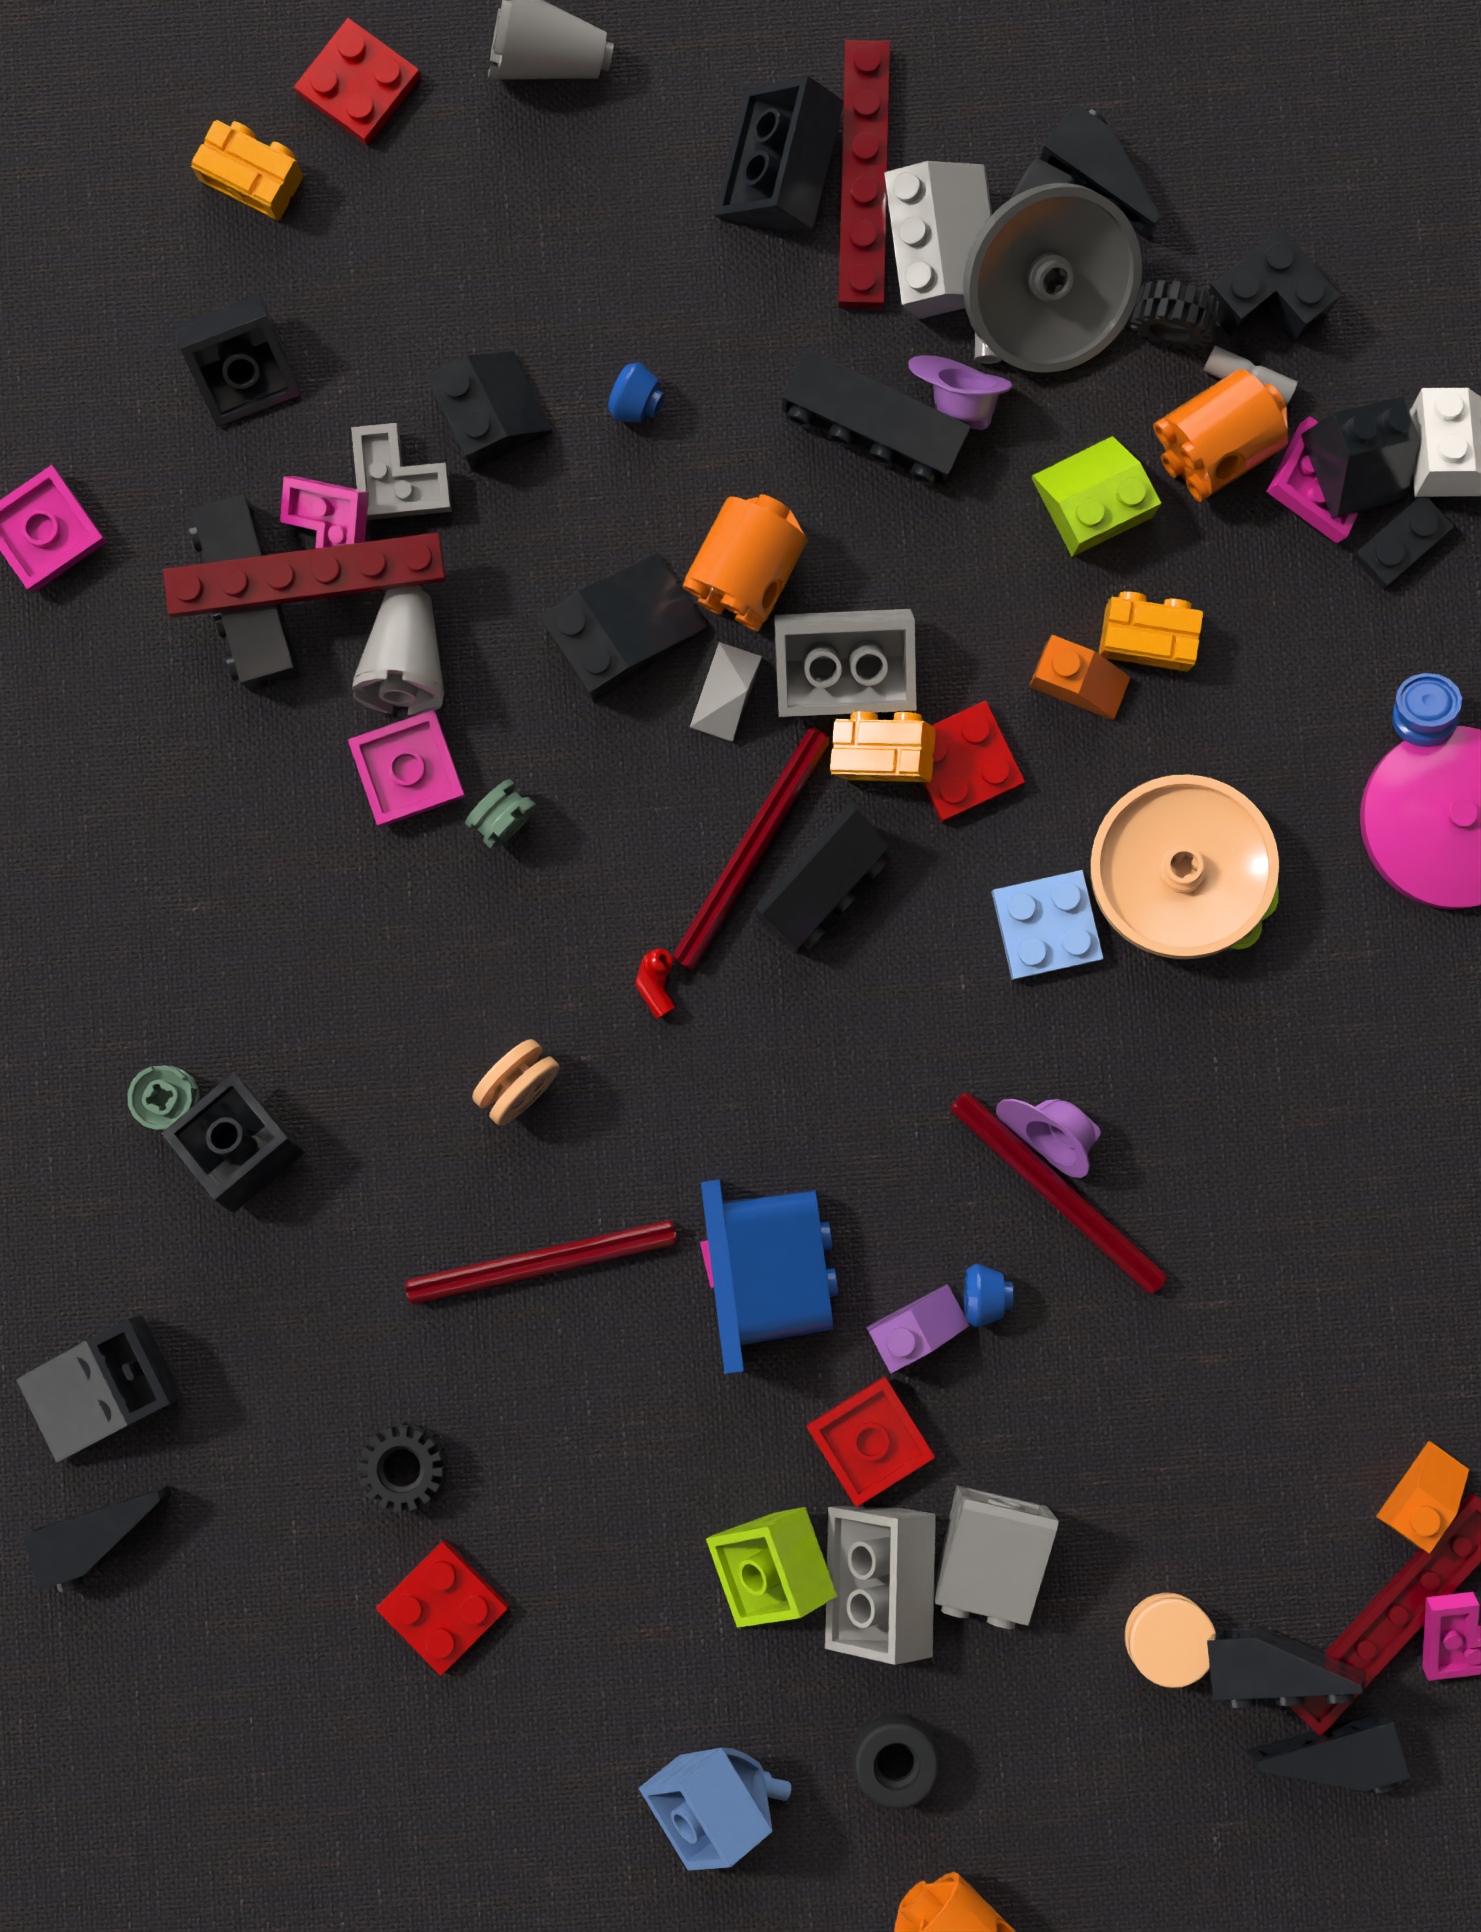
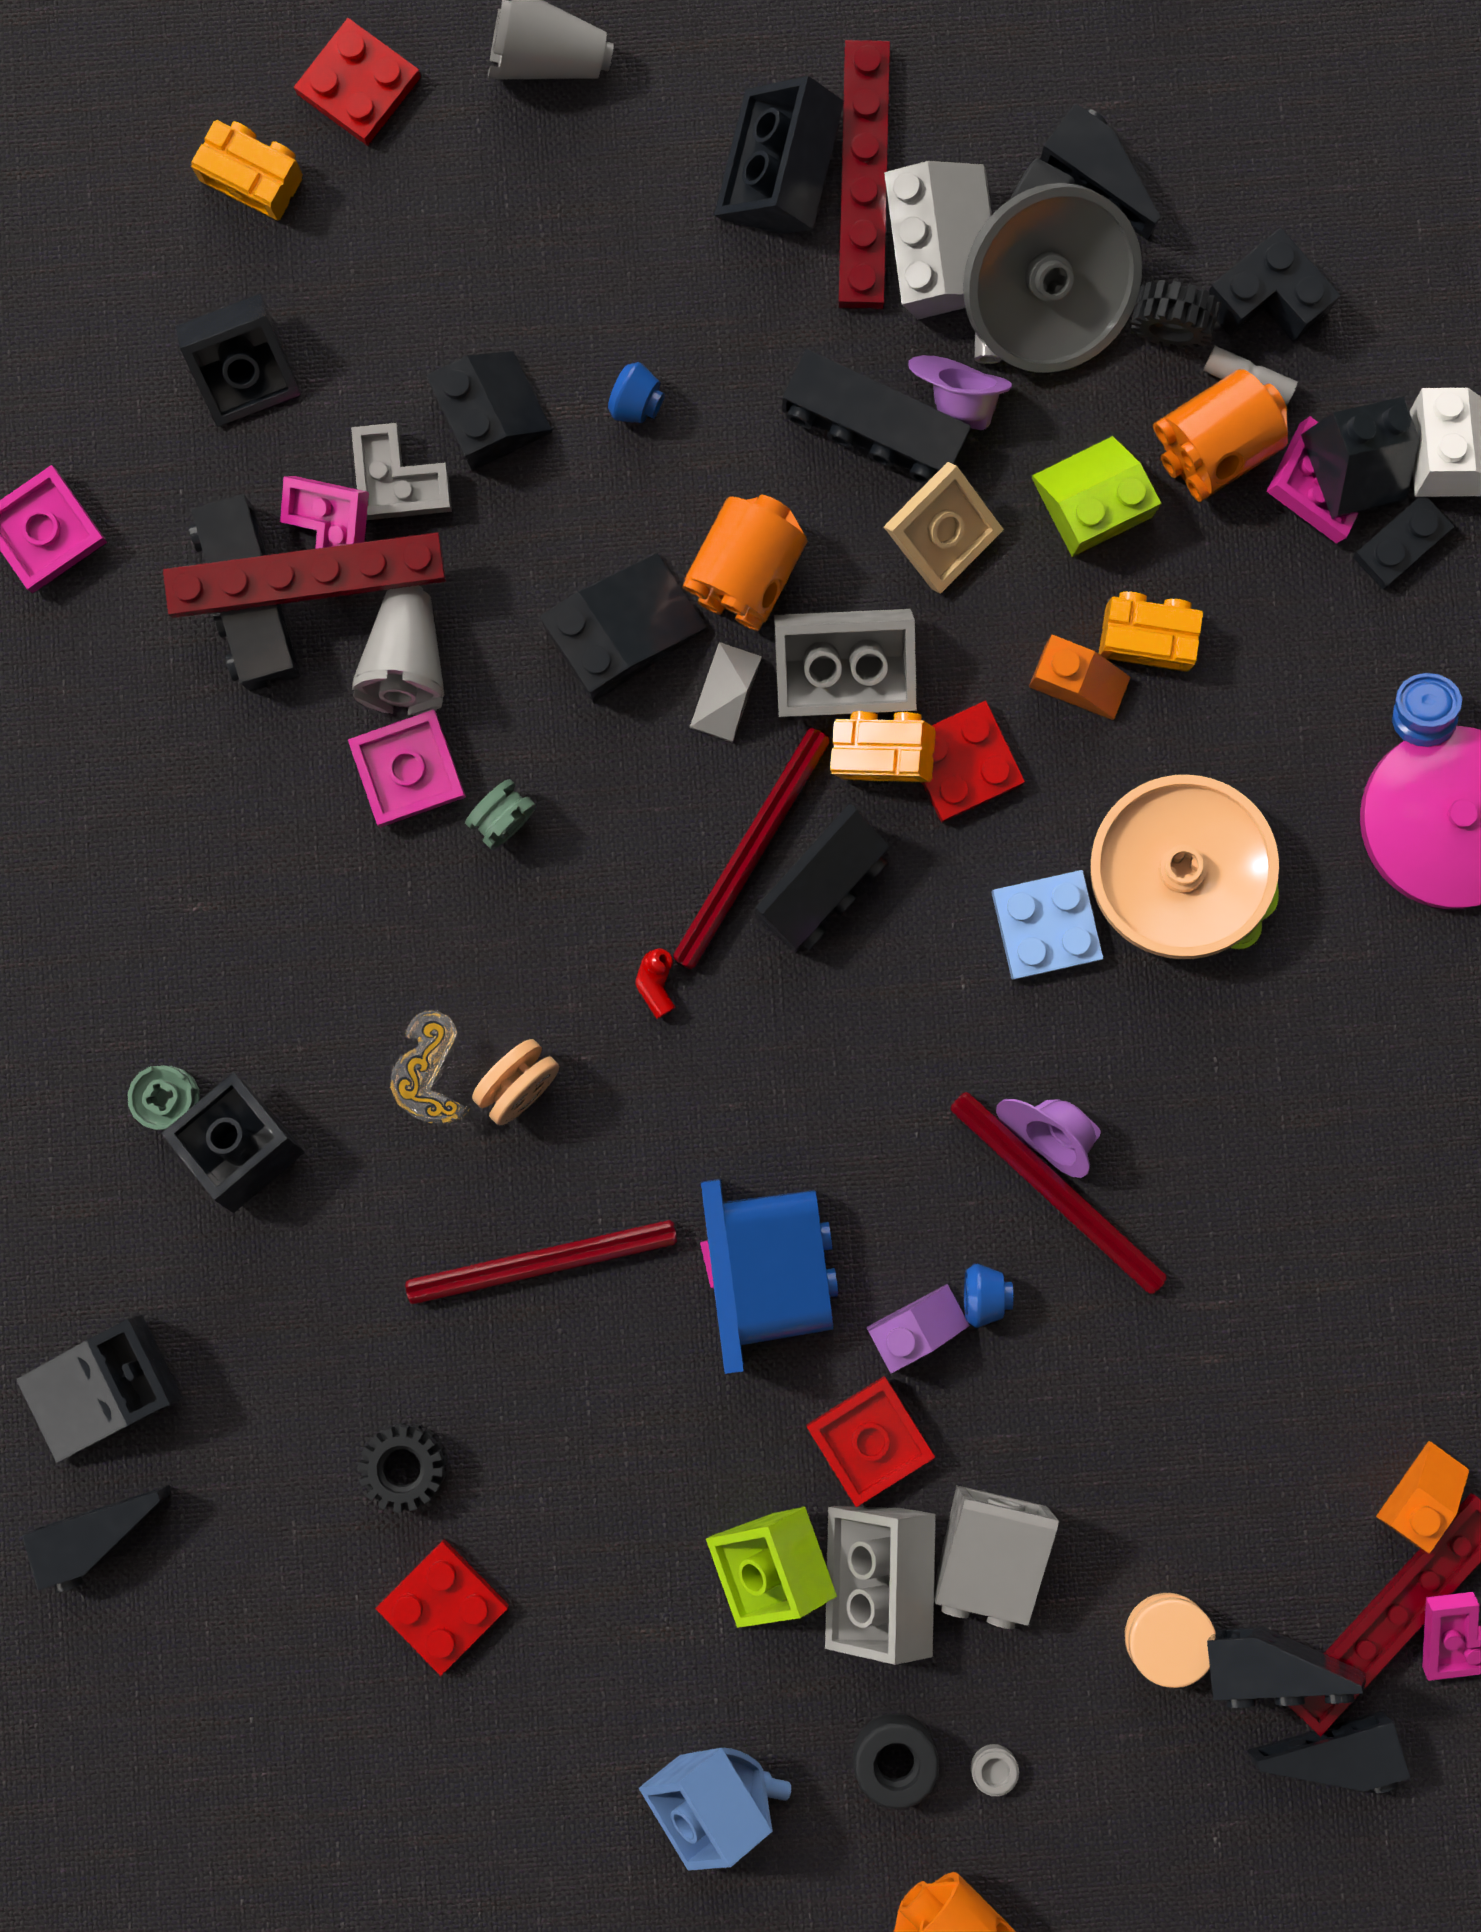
none -> clear animal [390,1011,471,1124]
none -> tan plate [884,462,1004,594]
none -> light grey tile [971,1744,1019,1796]

